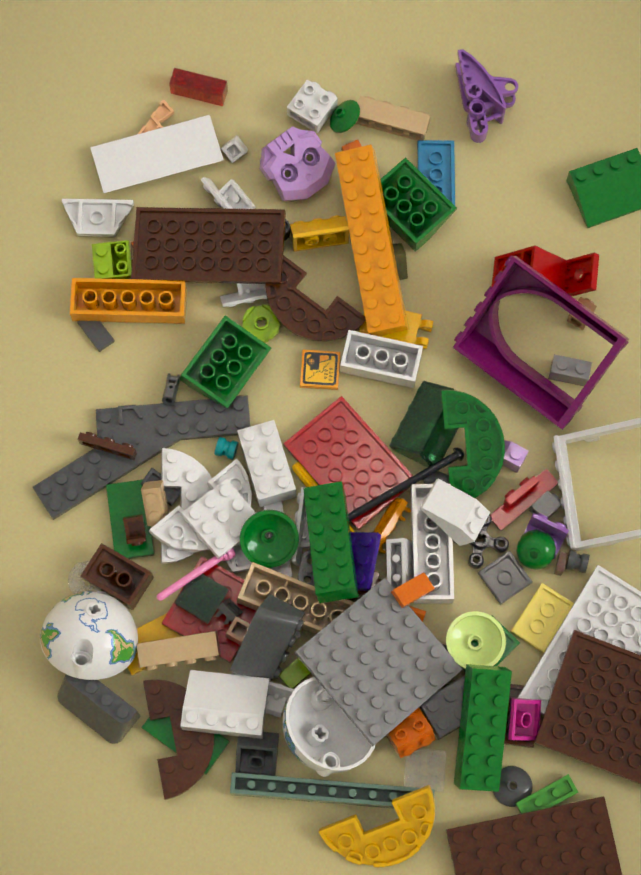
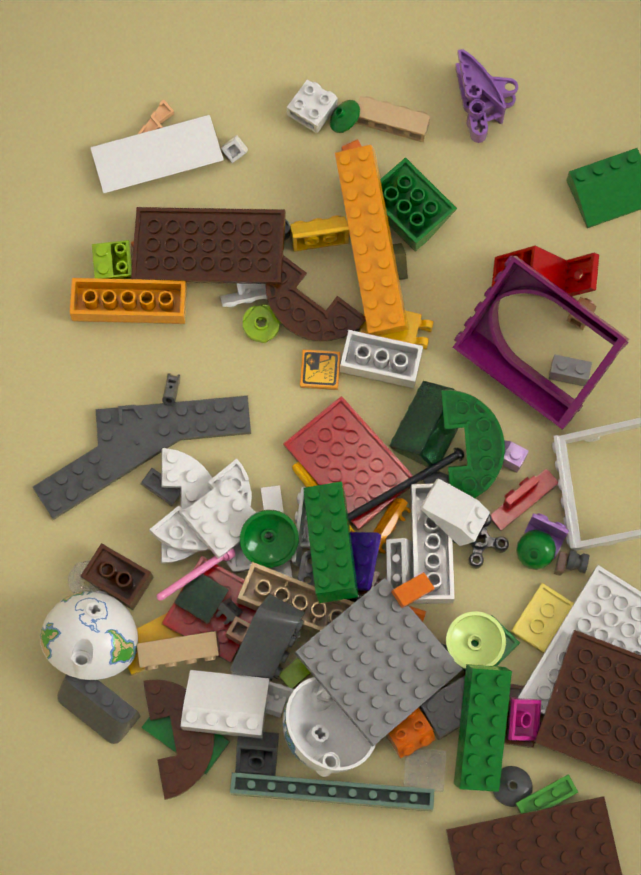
white wing [62,199,134,237] -> none
dark grey tile [77,321,115,352] -> none
reddish brown plate [78,432,137,460] -> none
green tile [106,479,154,559] -> none
reddish brown bracket [123,514,146,546] -> none
tan brick [141,480,169,526] -> none
clear red brick [169,68,228,106] -> none
green slope [180,315,272,409] -> none
white bracket [201,177,256,209] -> none
teal wheel [214,437,238,460] -> none
white brick [237,420,297,507] -> none
lavender brick [259,126,335,201] -> none
yellow plate [318,785,435,867] -> none
dark azure tile [417,140,455,205] -> none
dark grey tile [478,551,532,605] -> none
brick [529,491,561,519] -> none

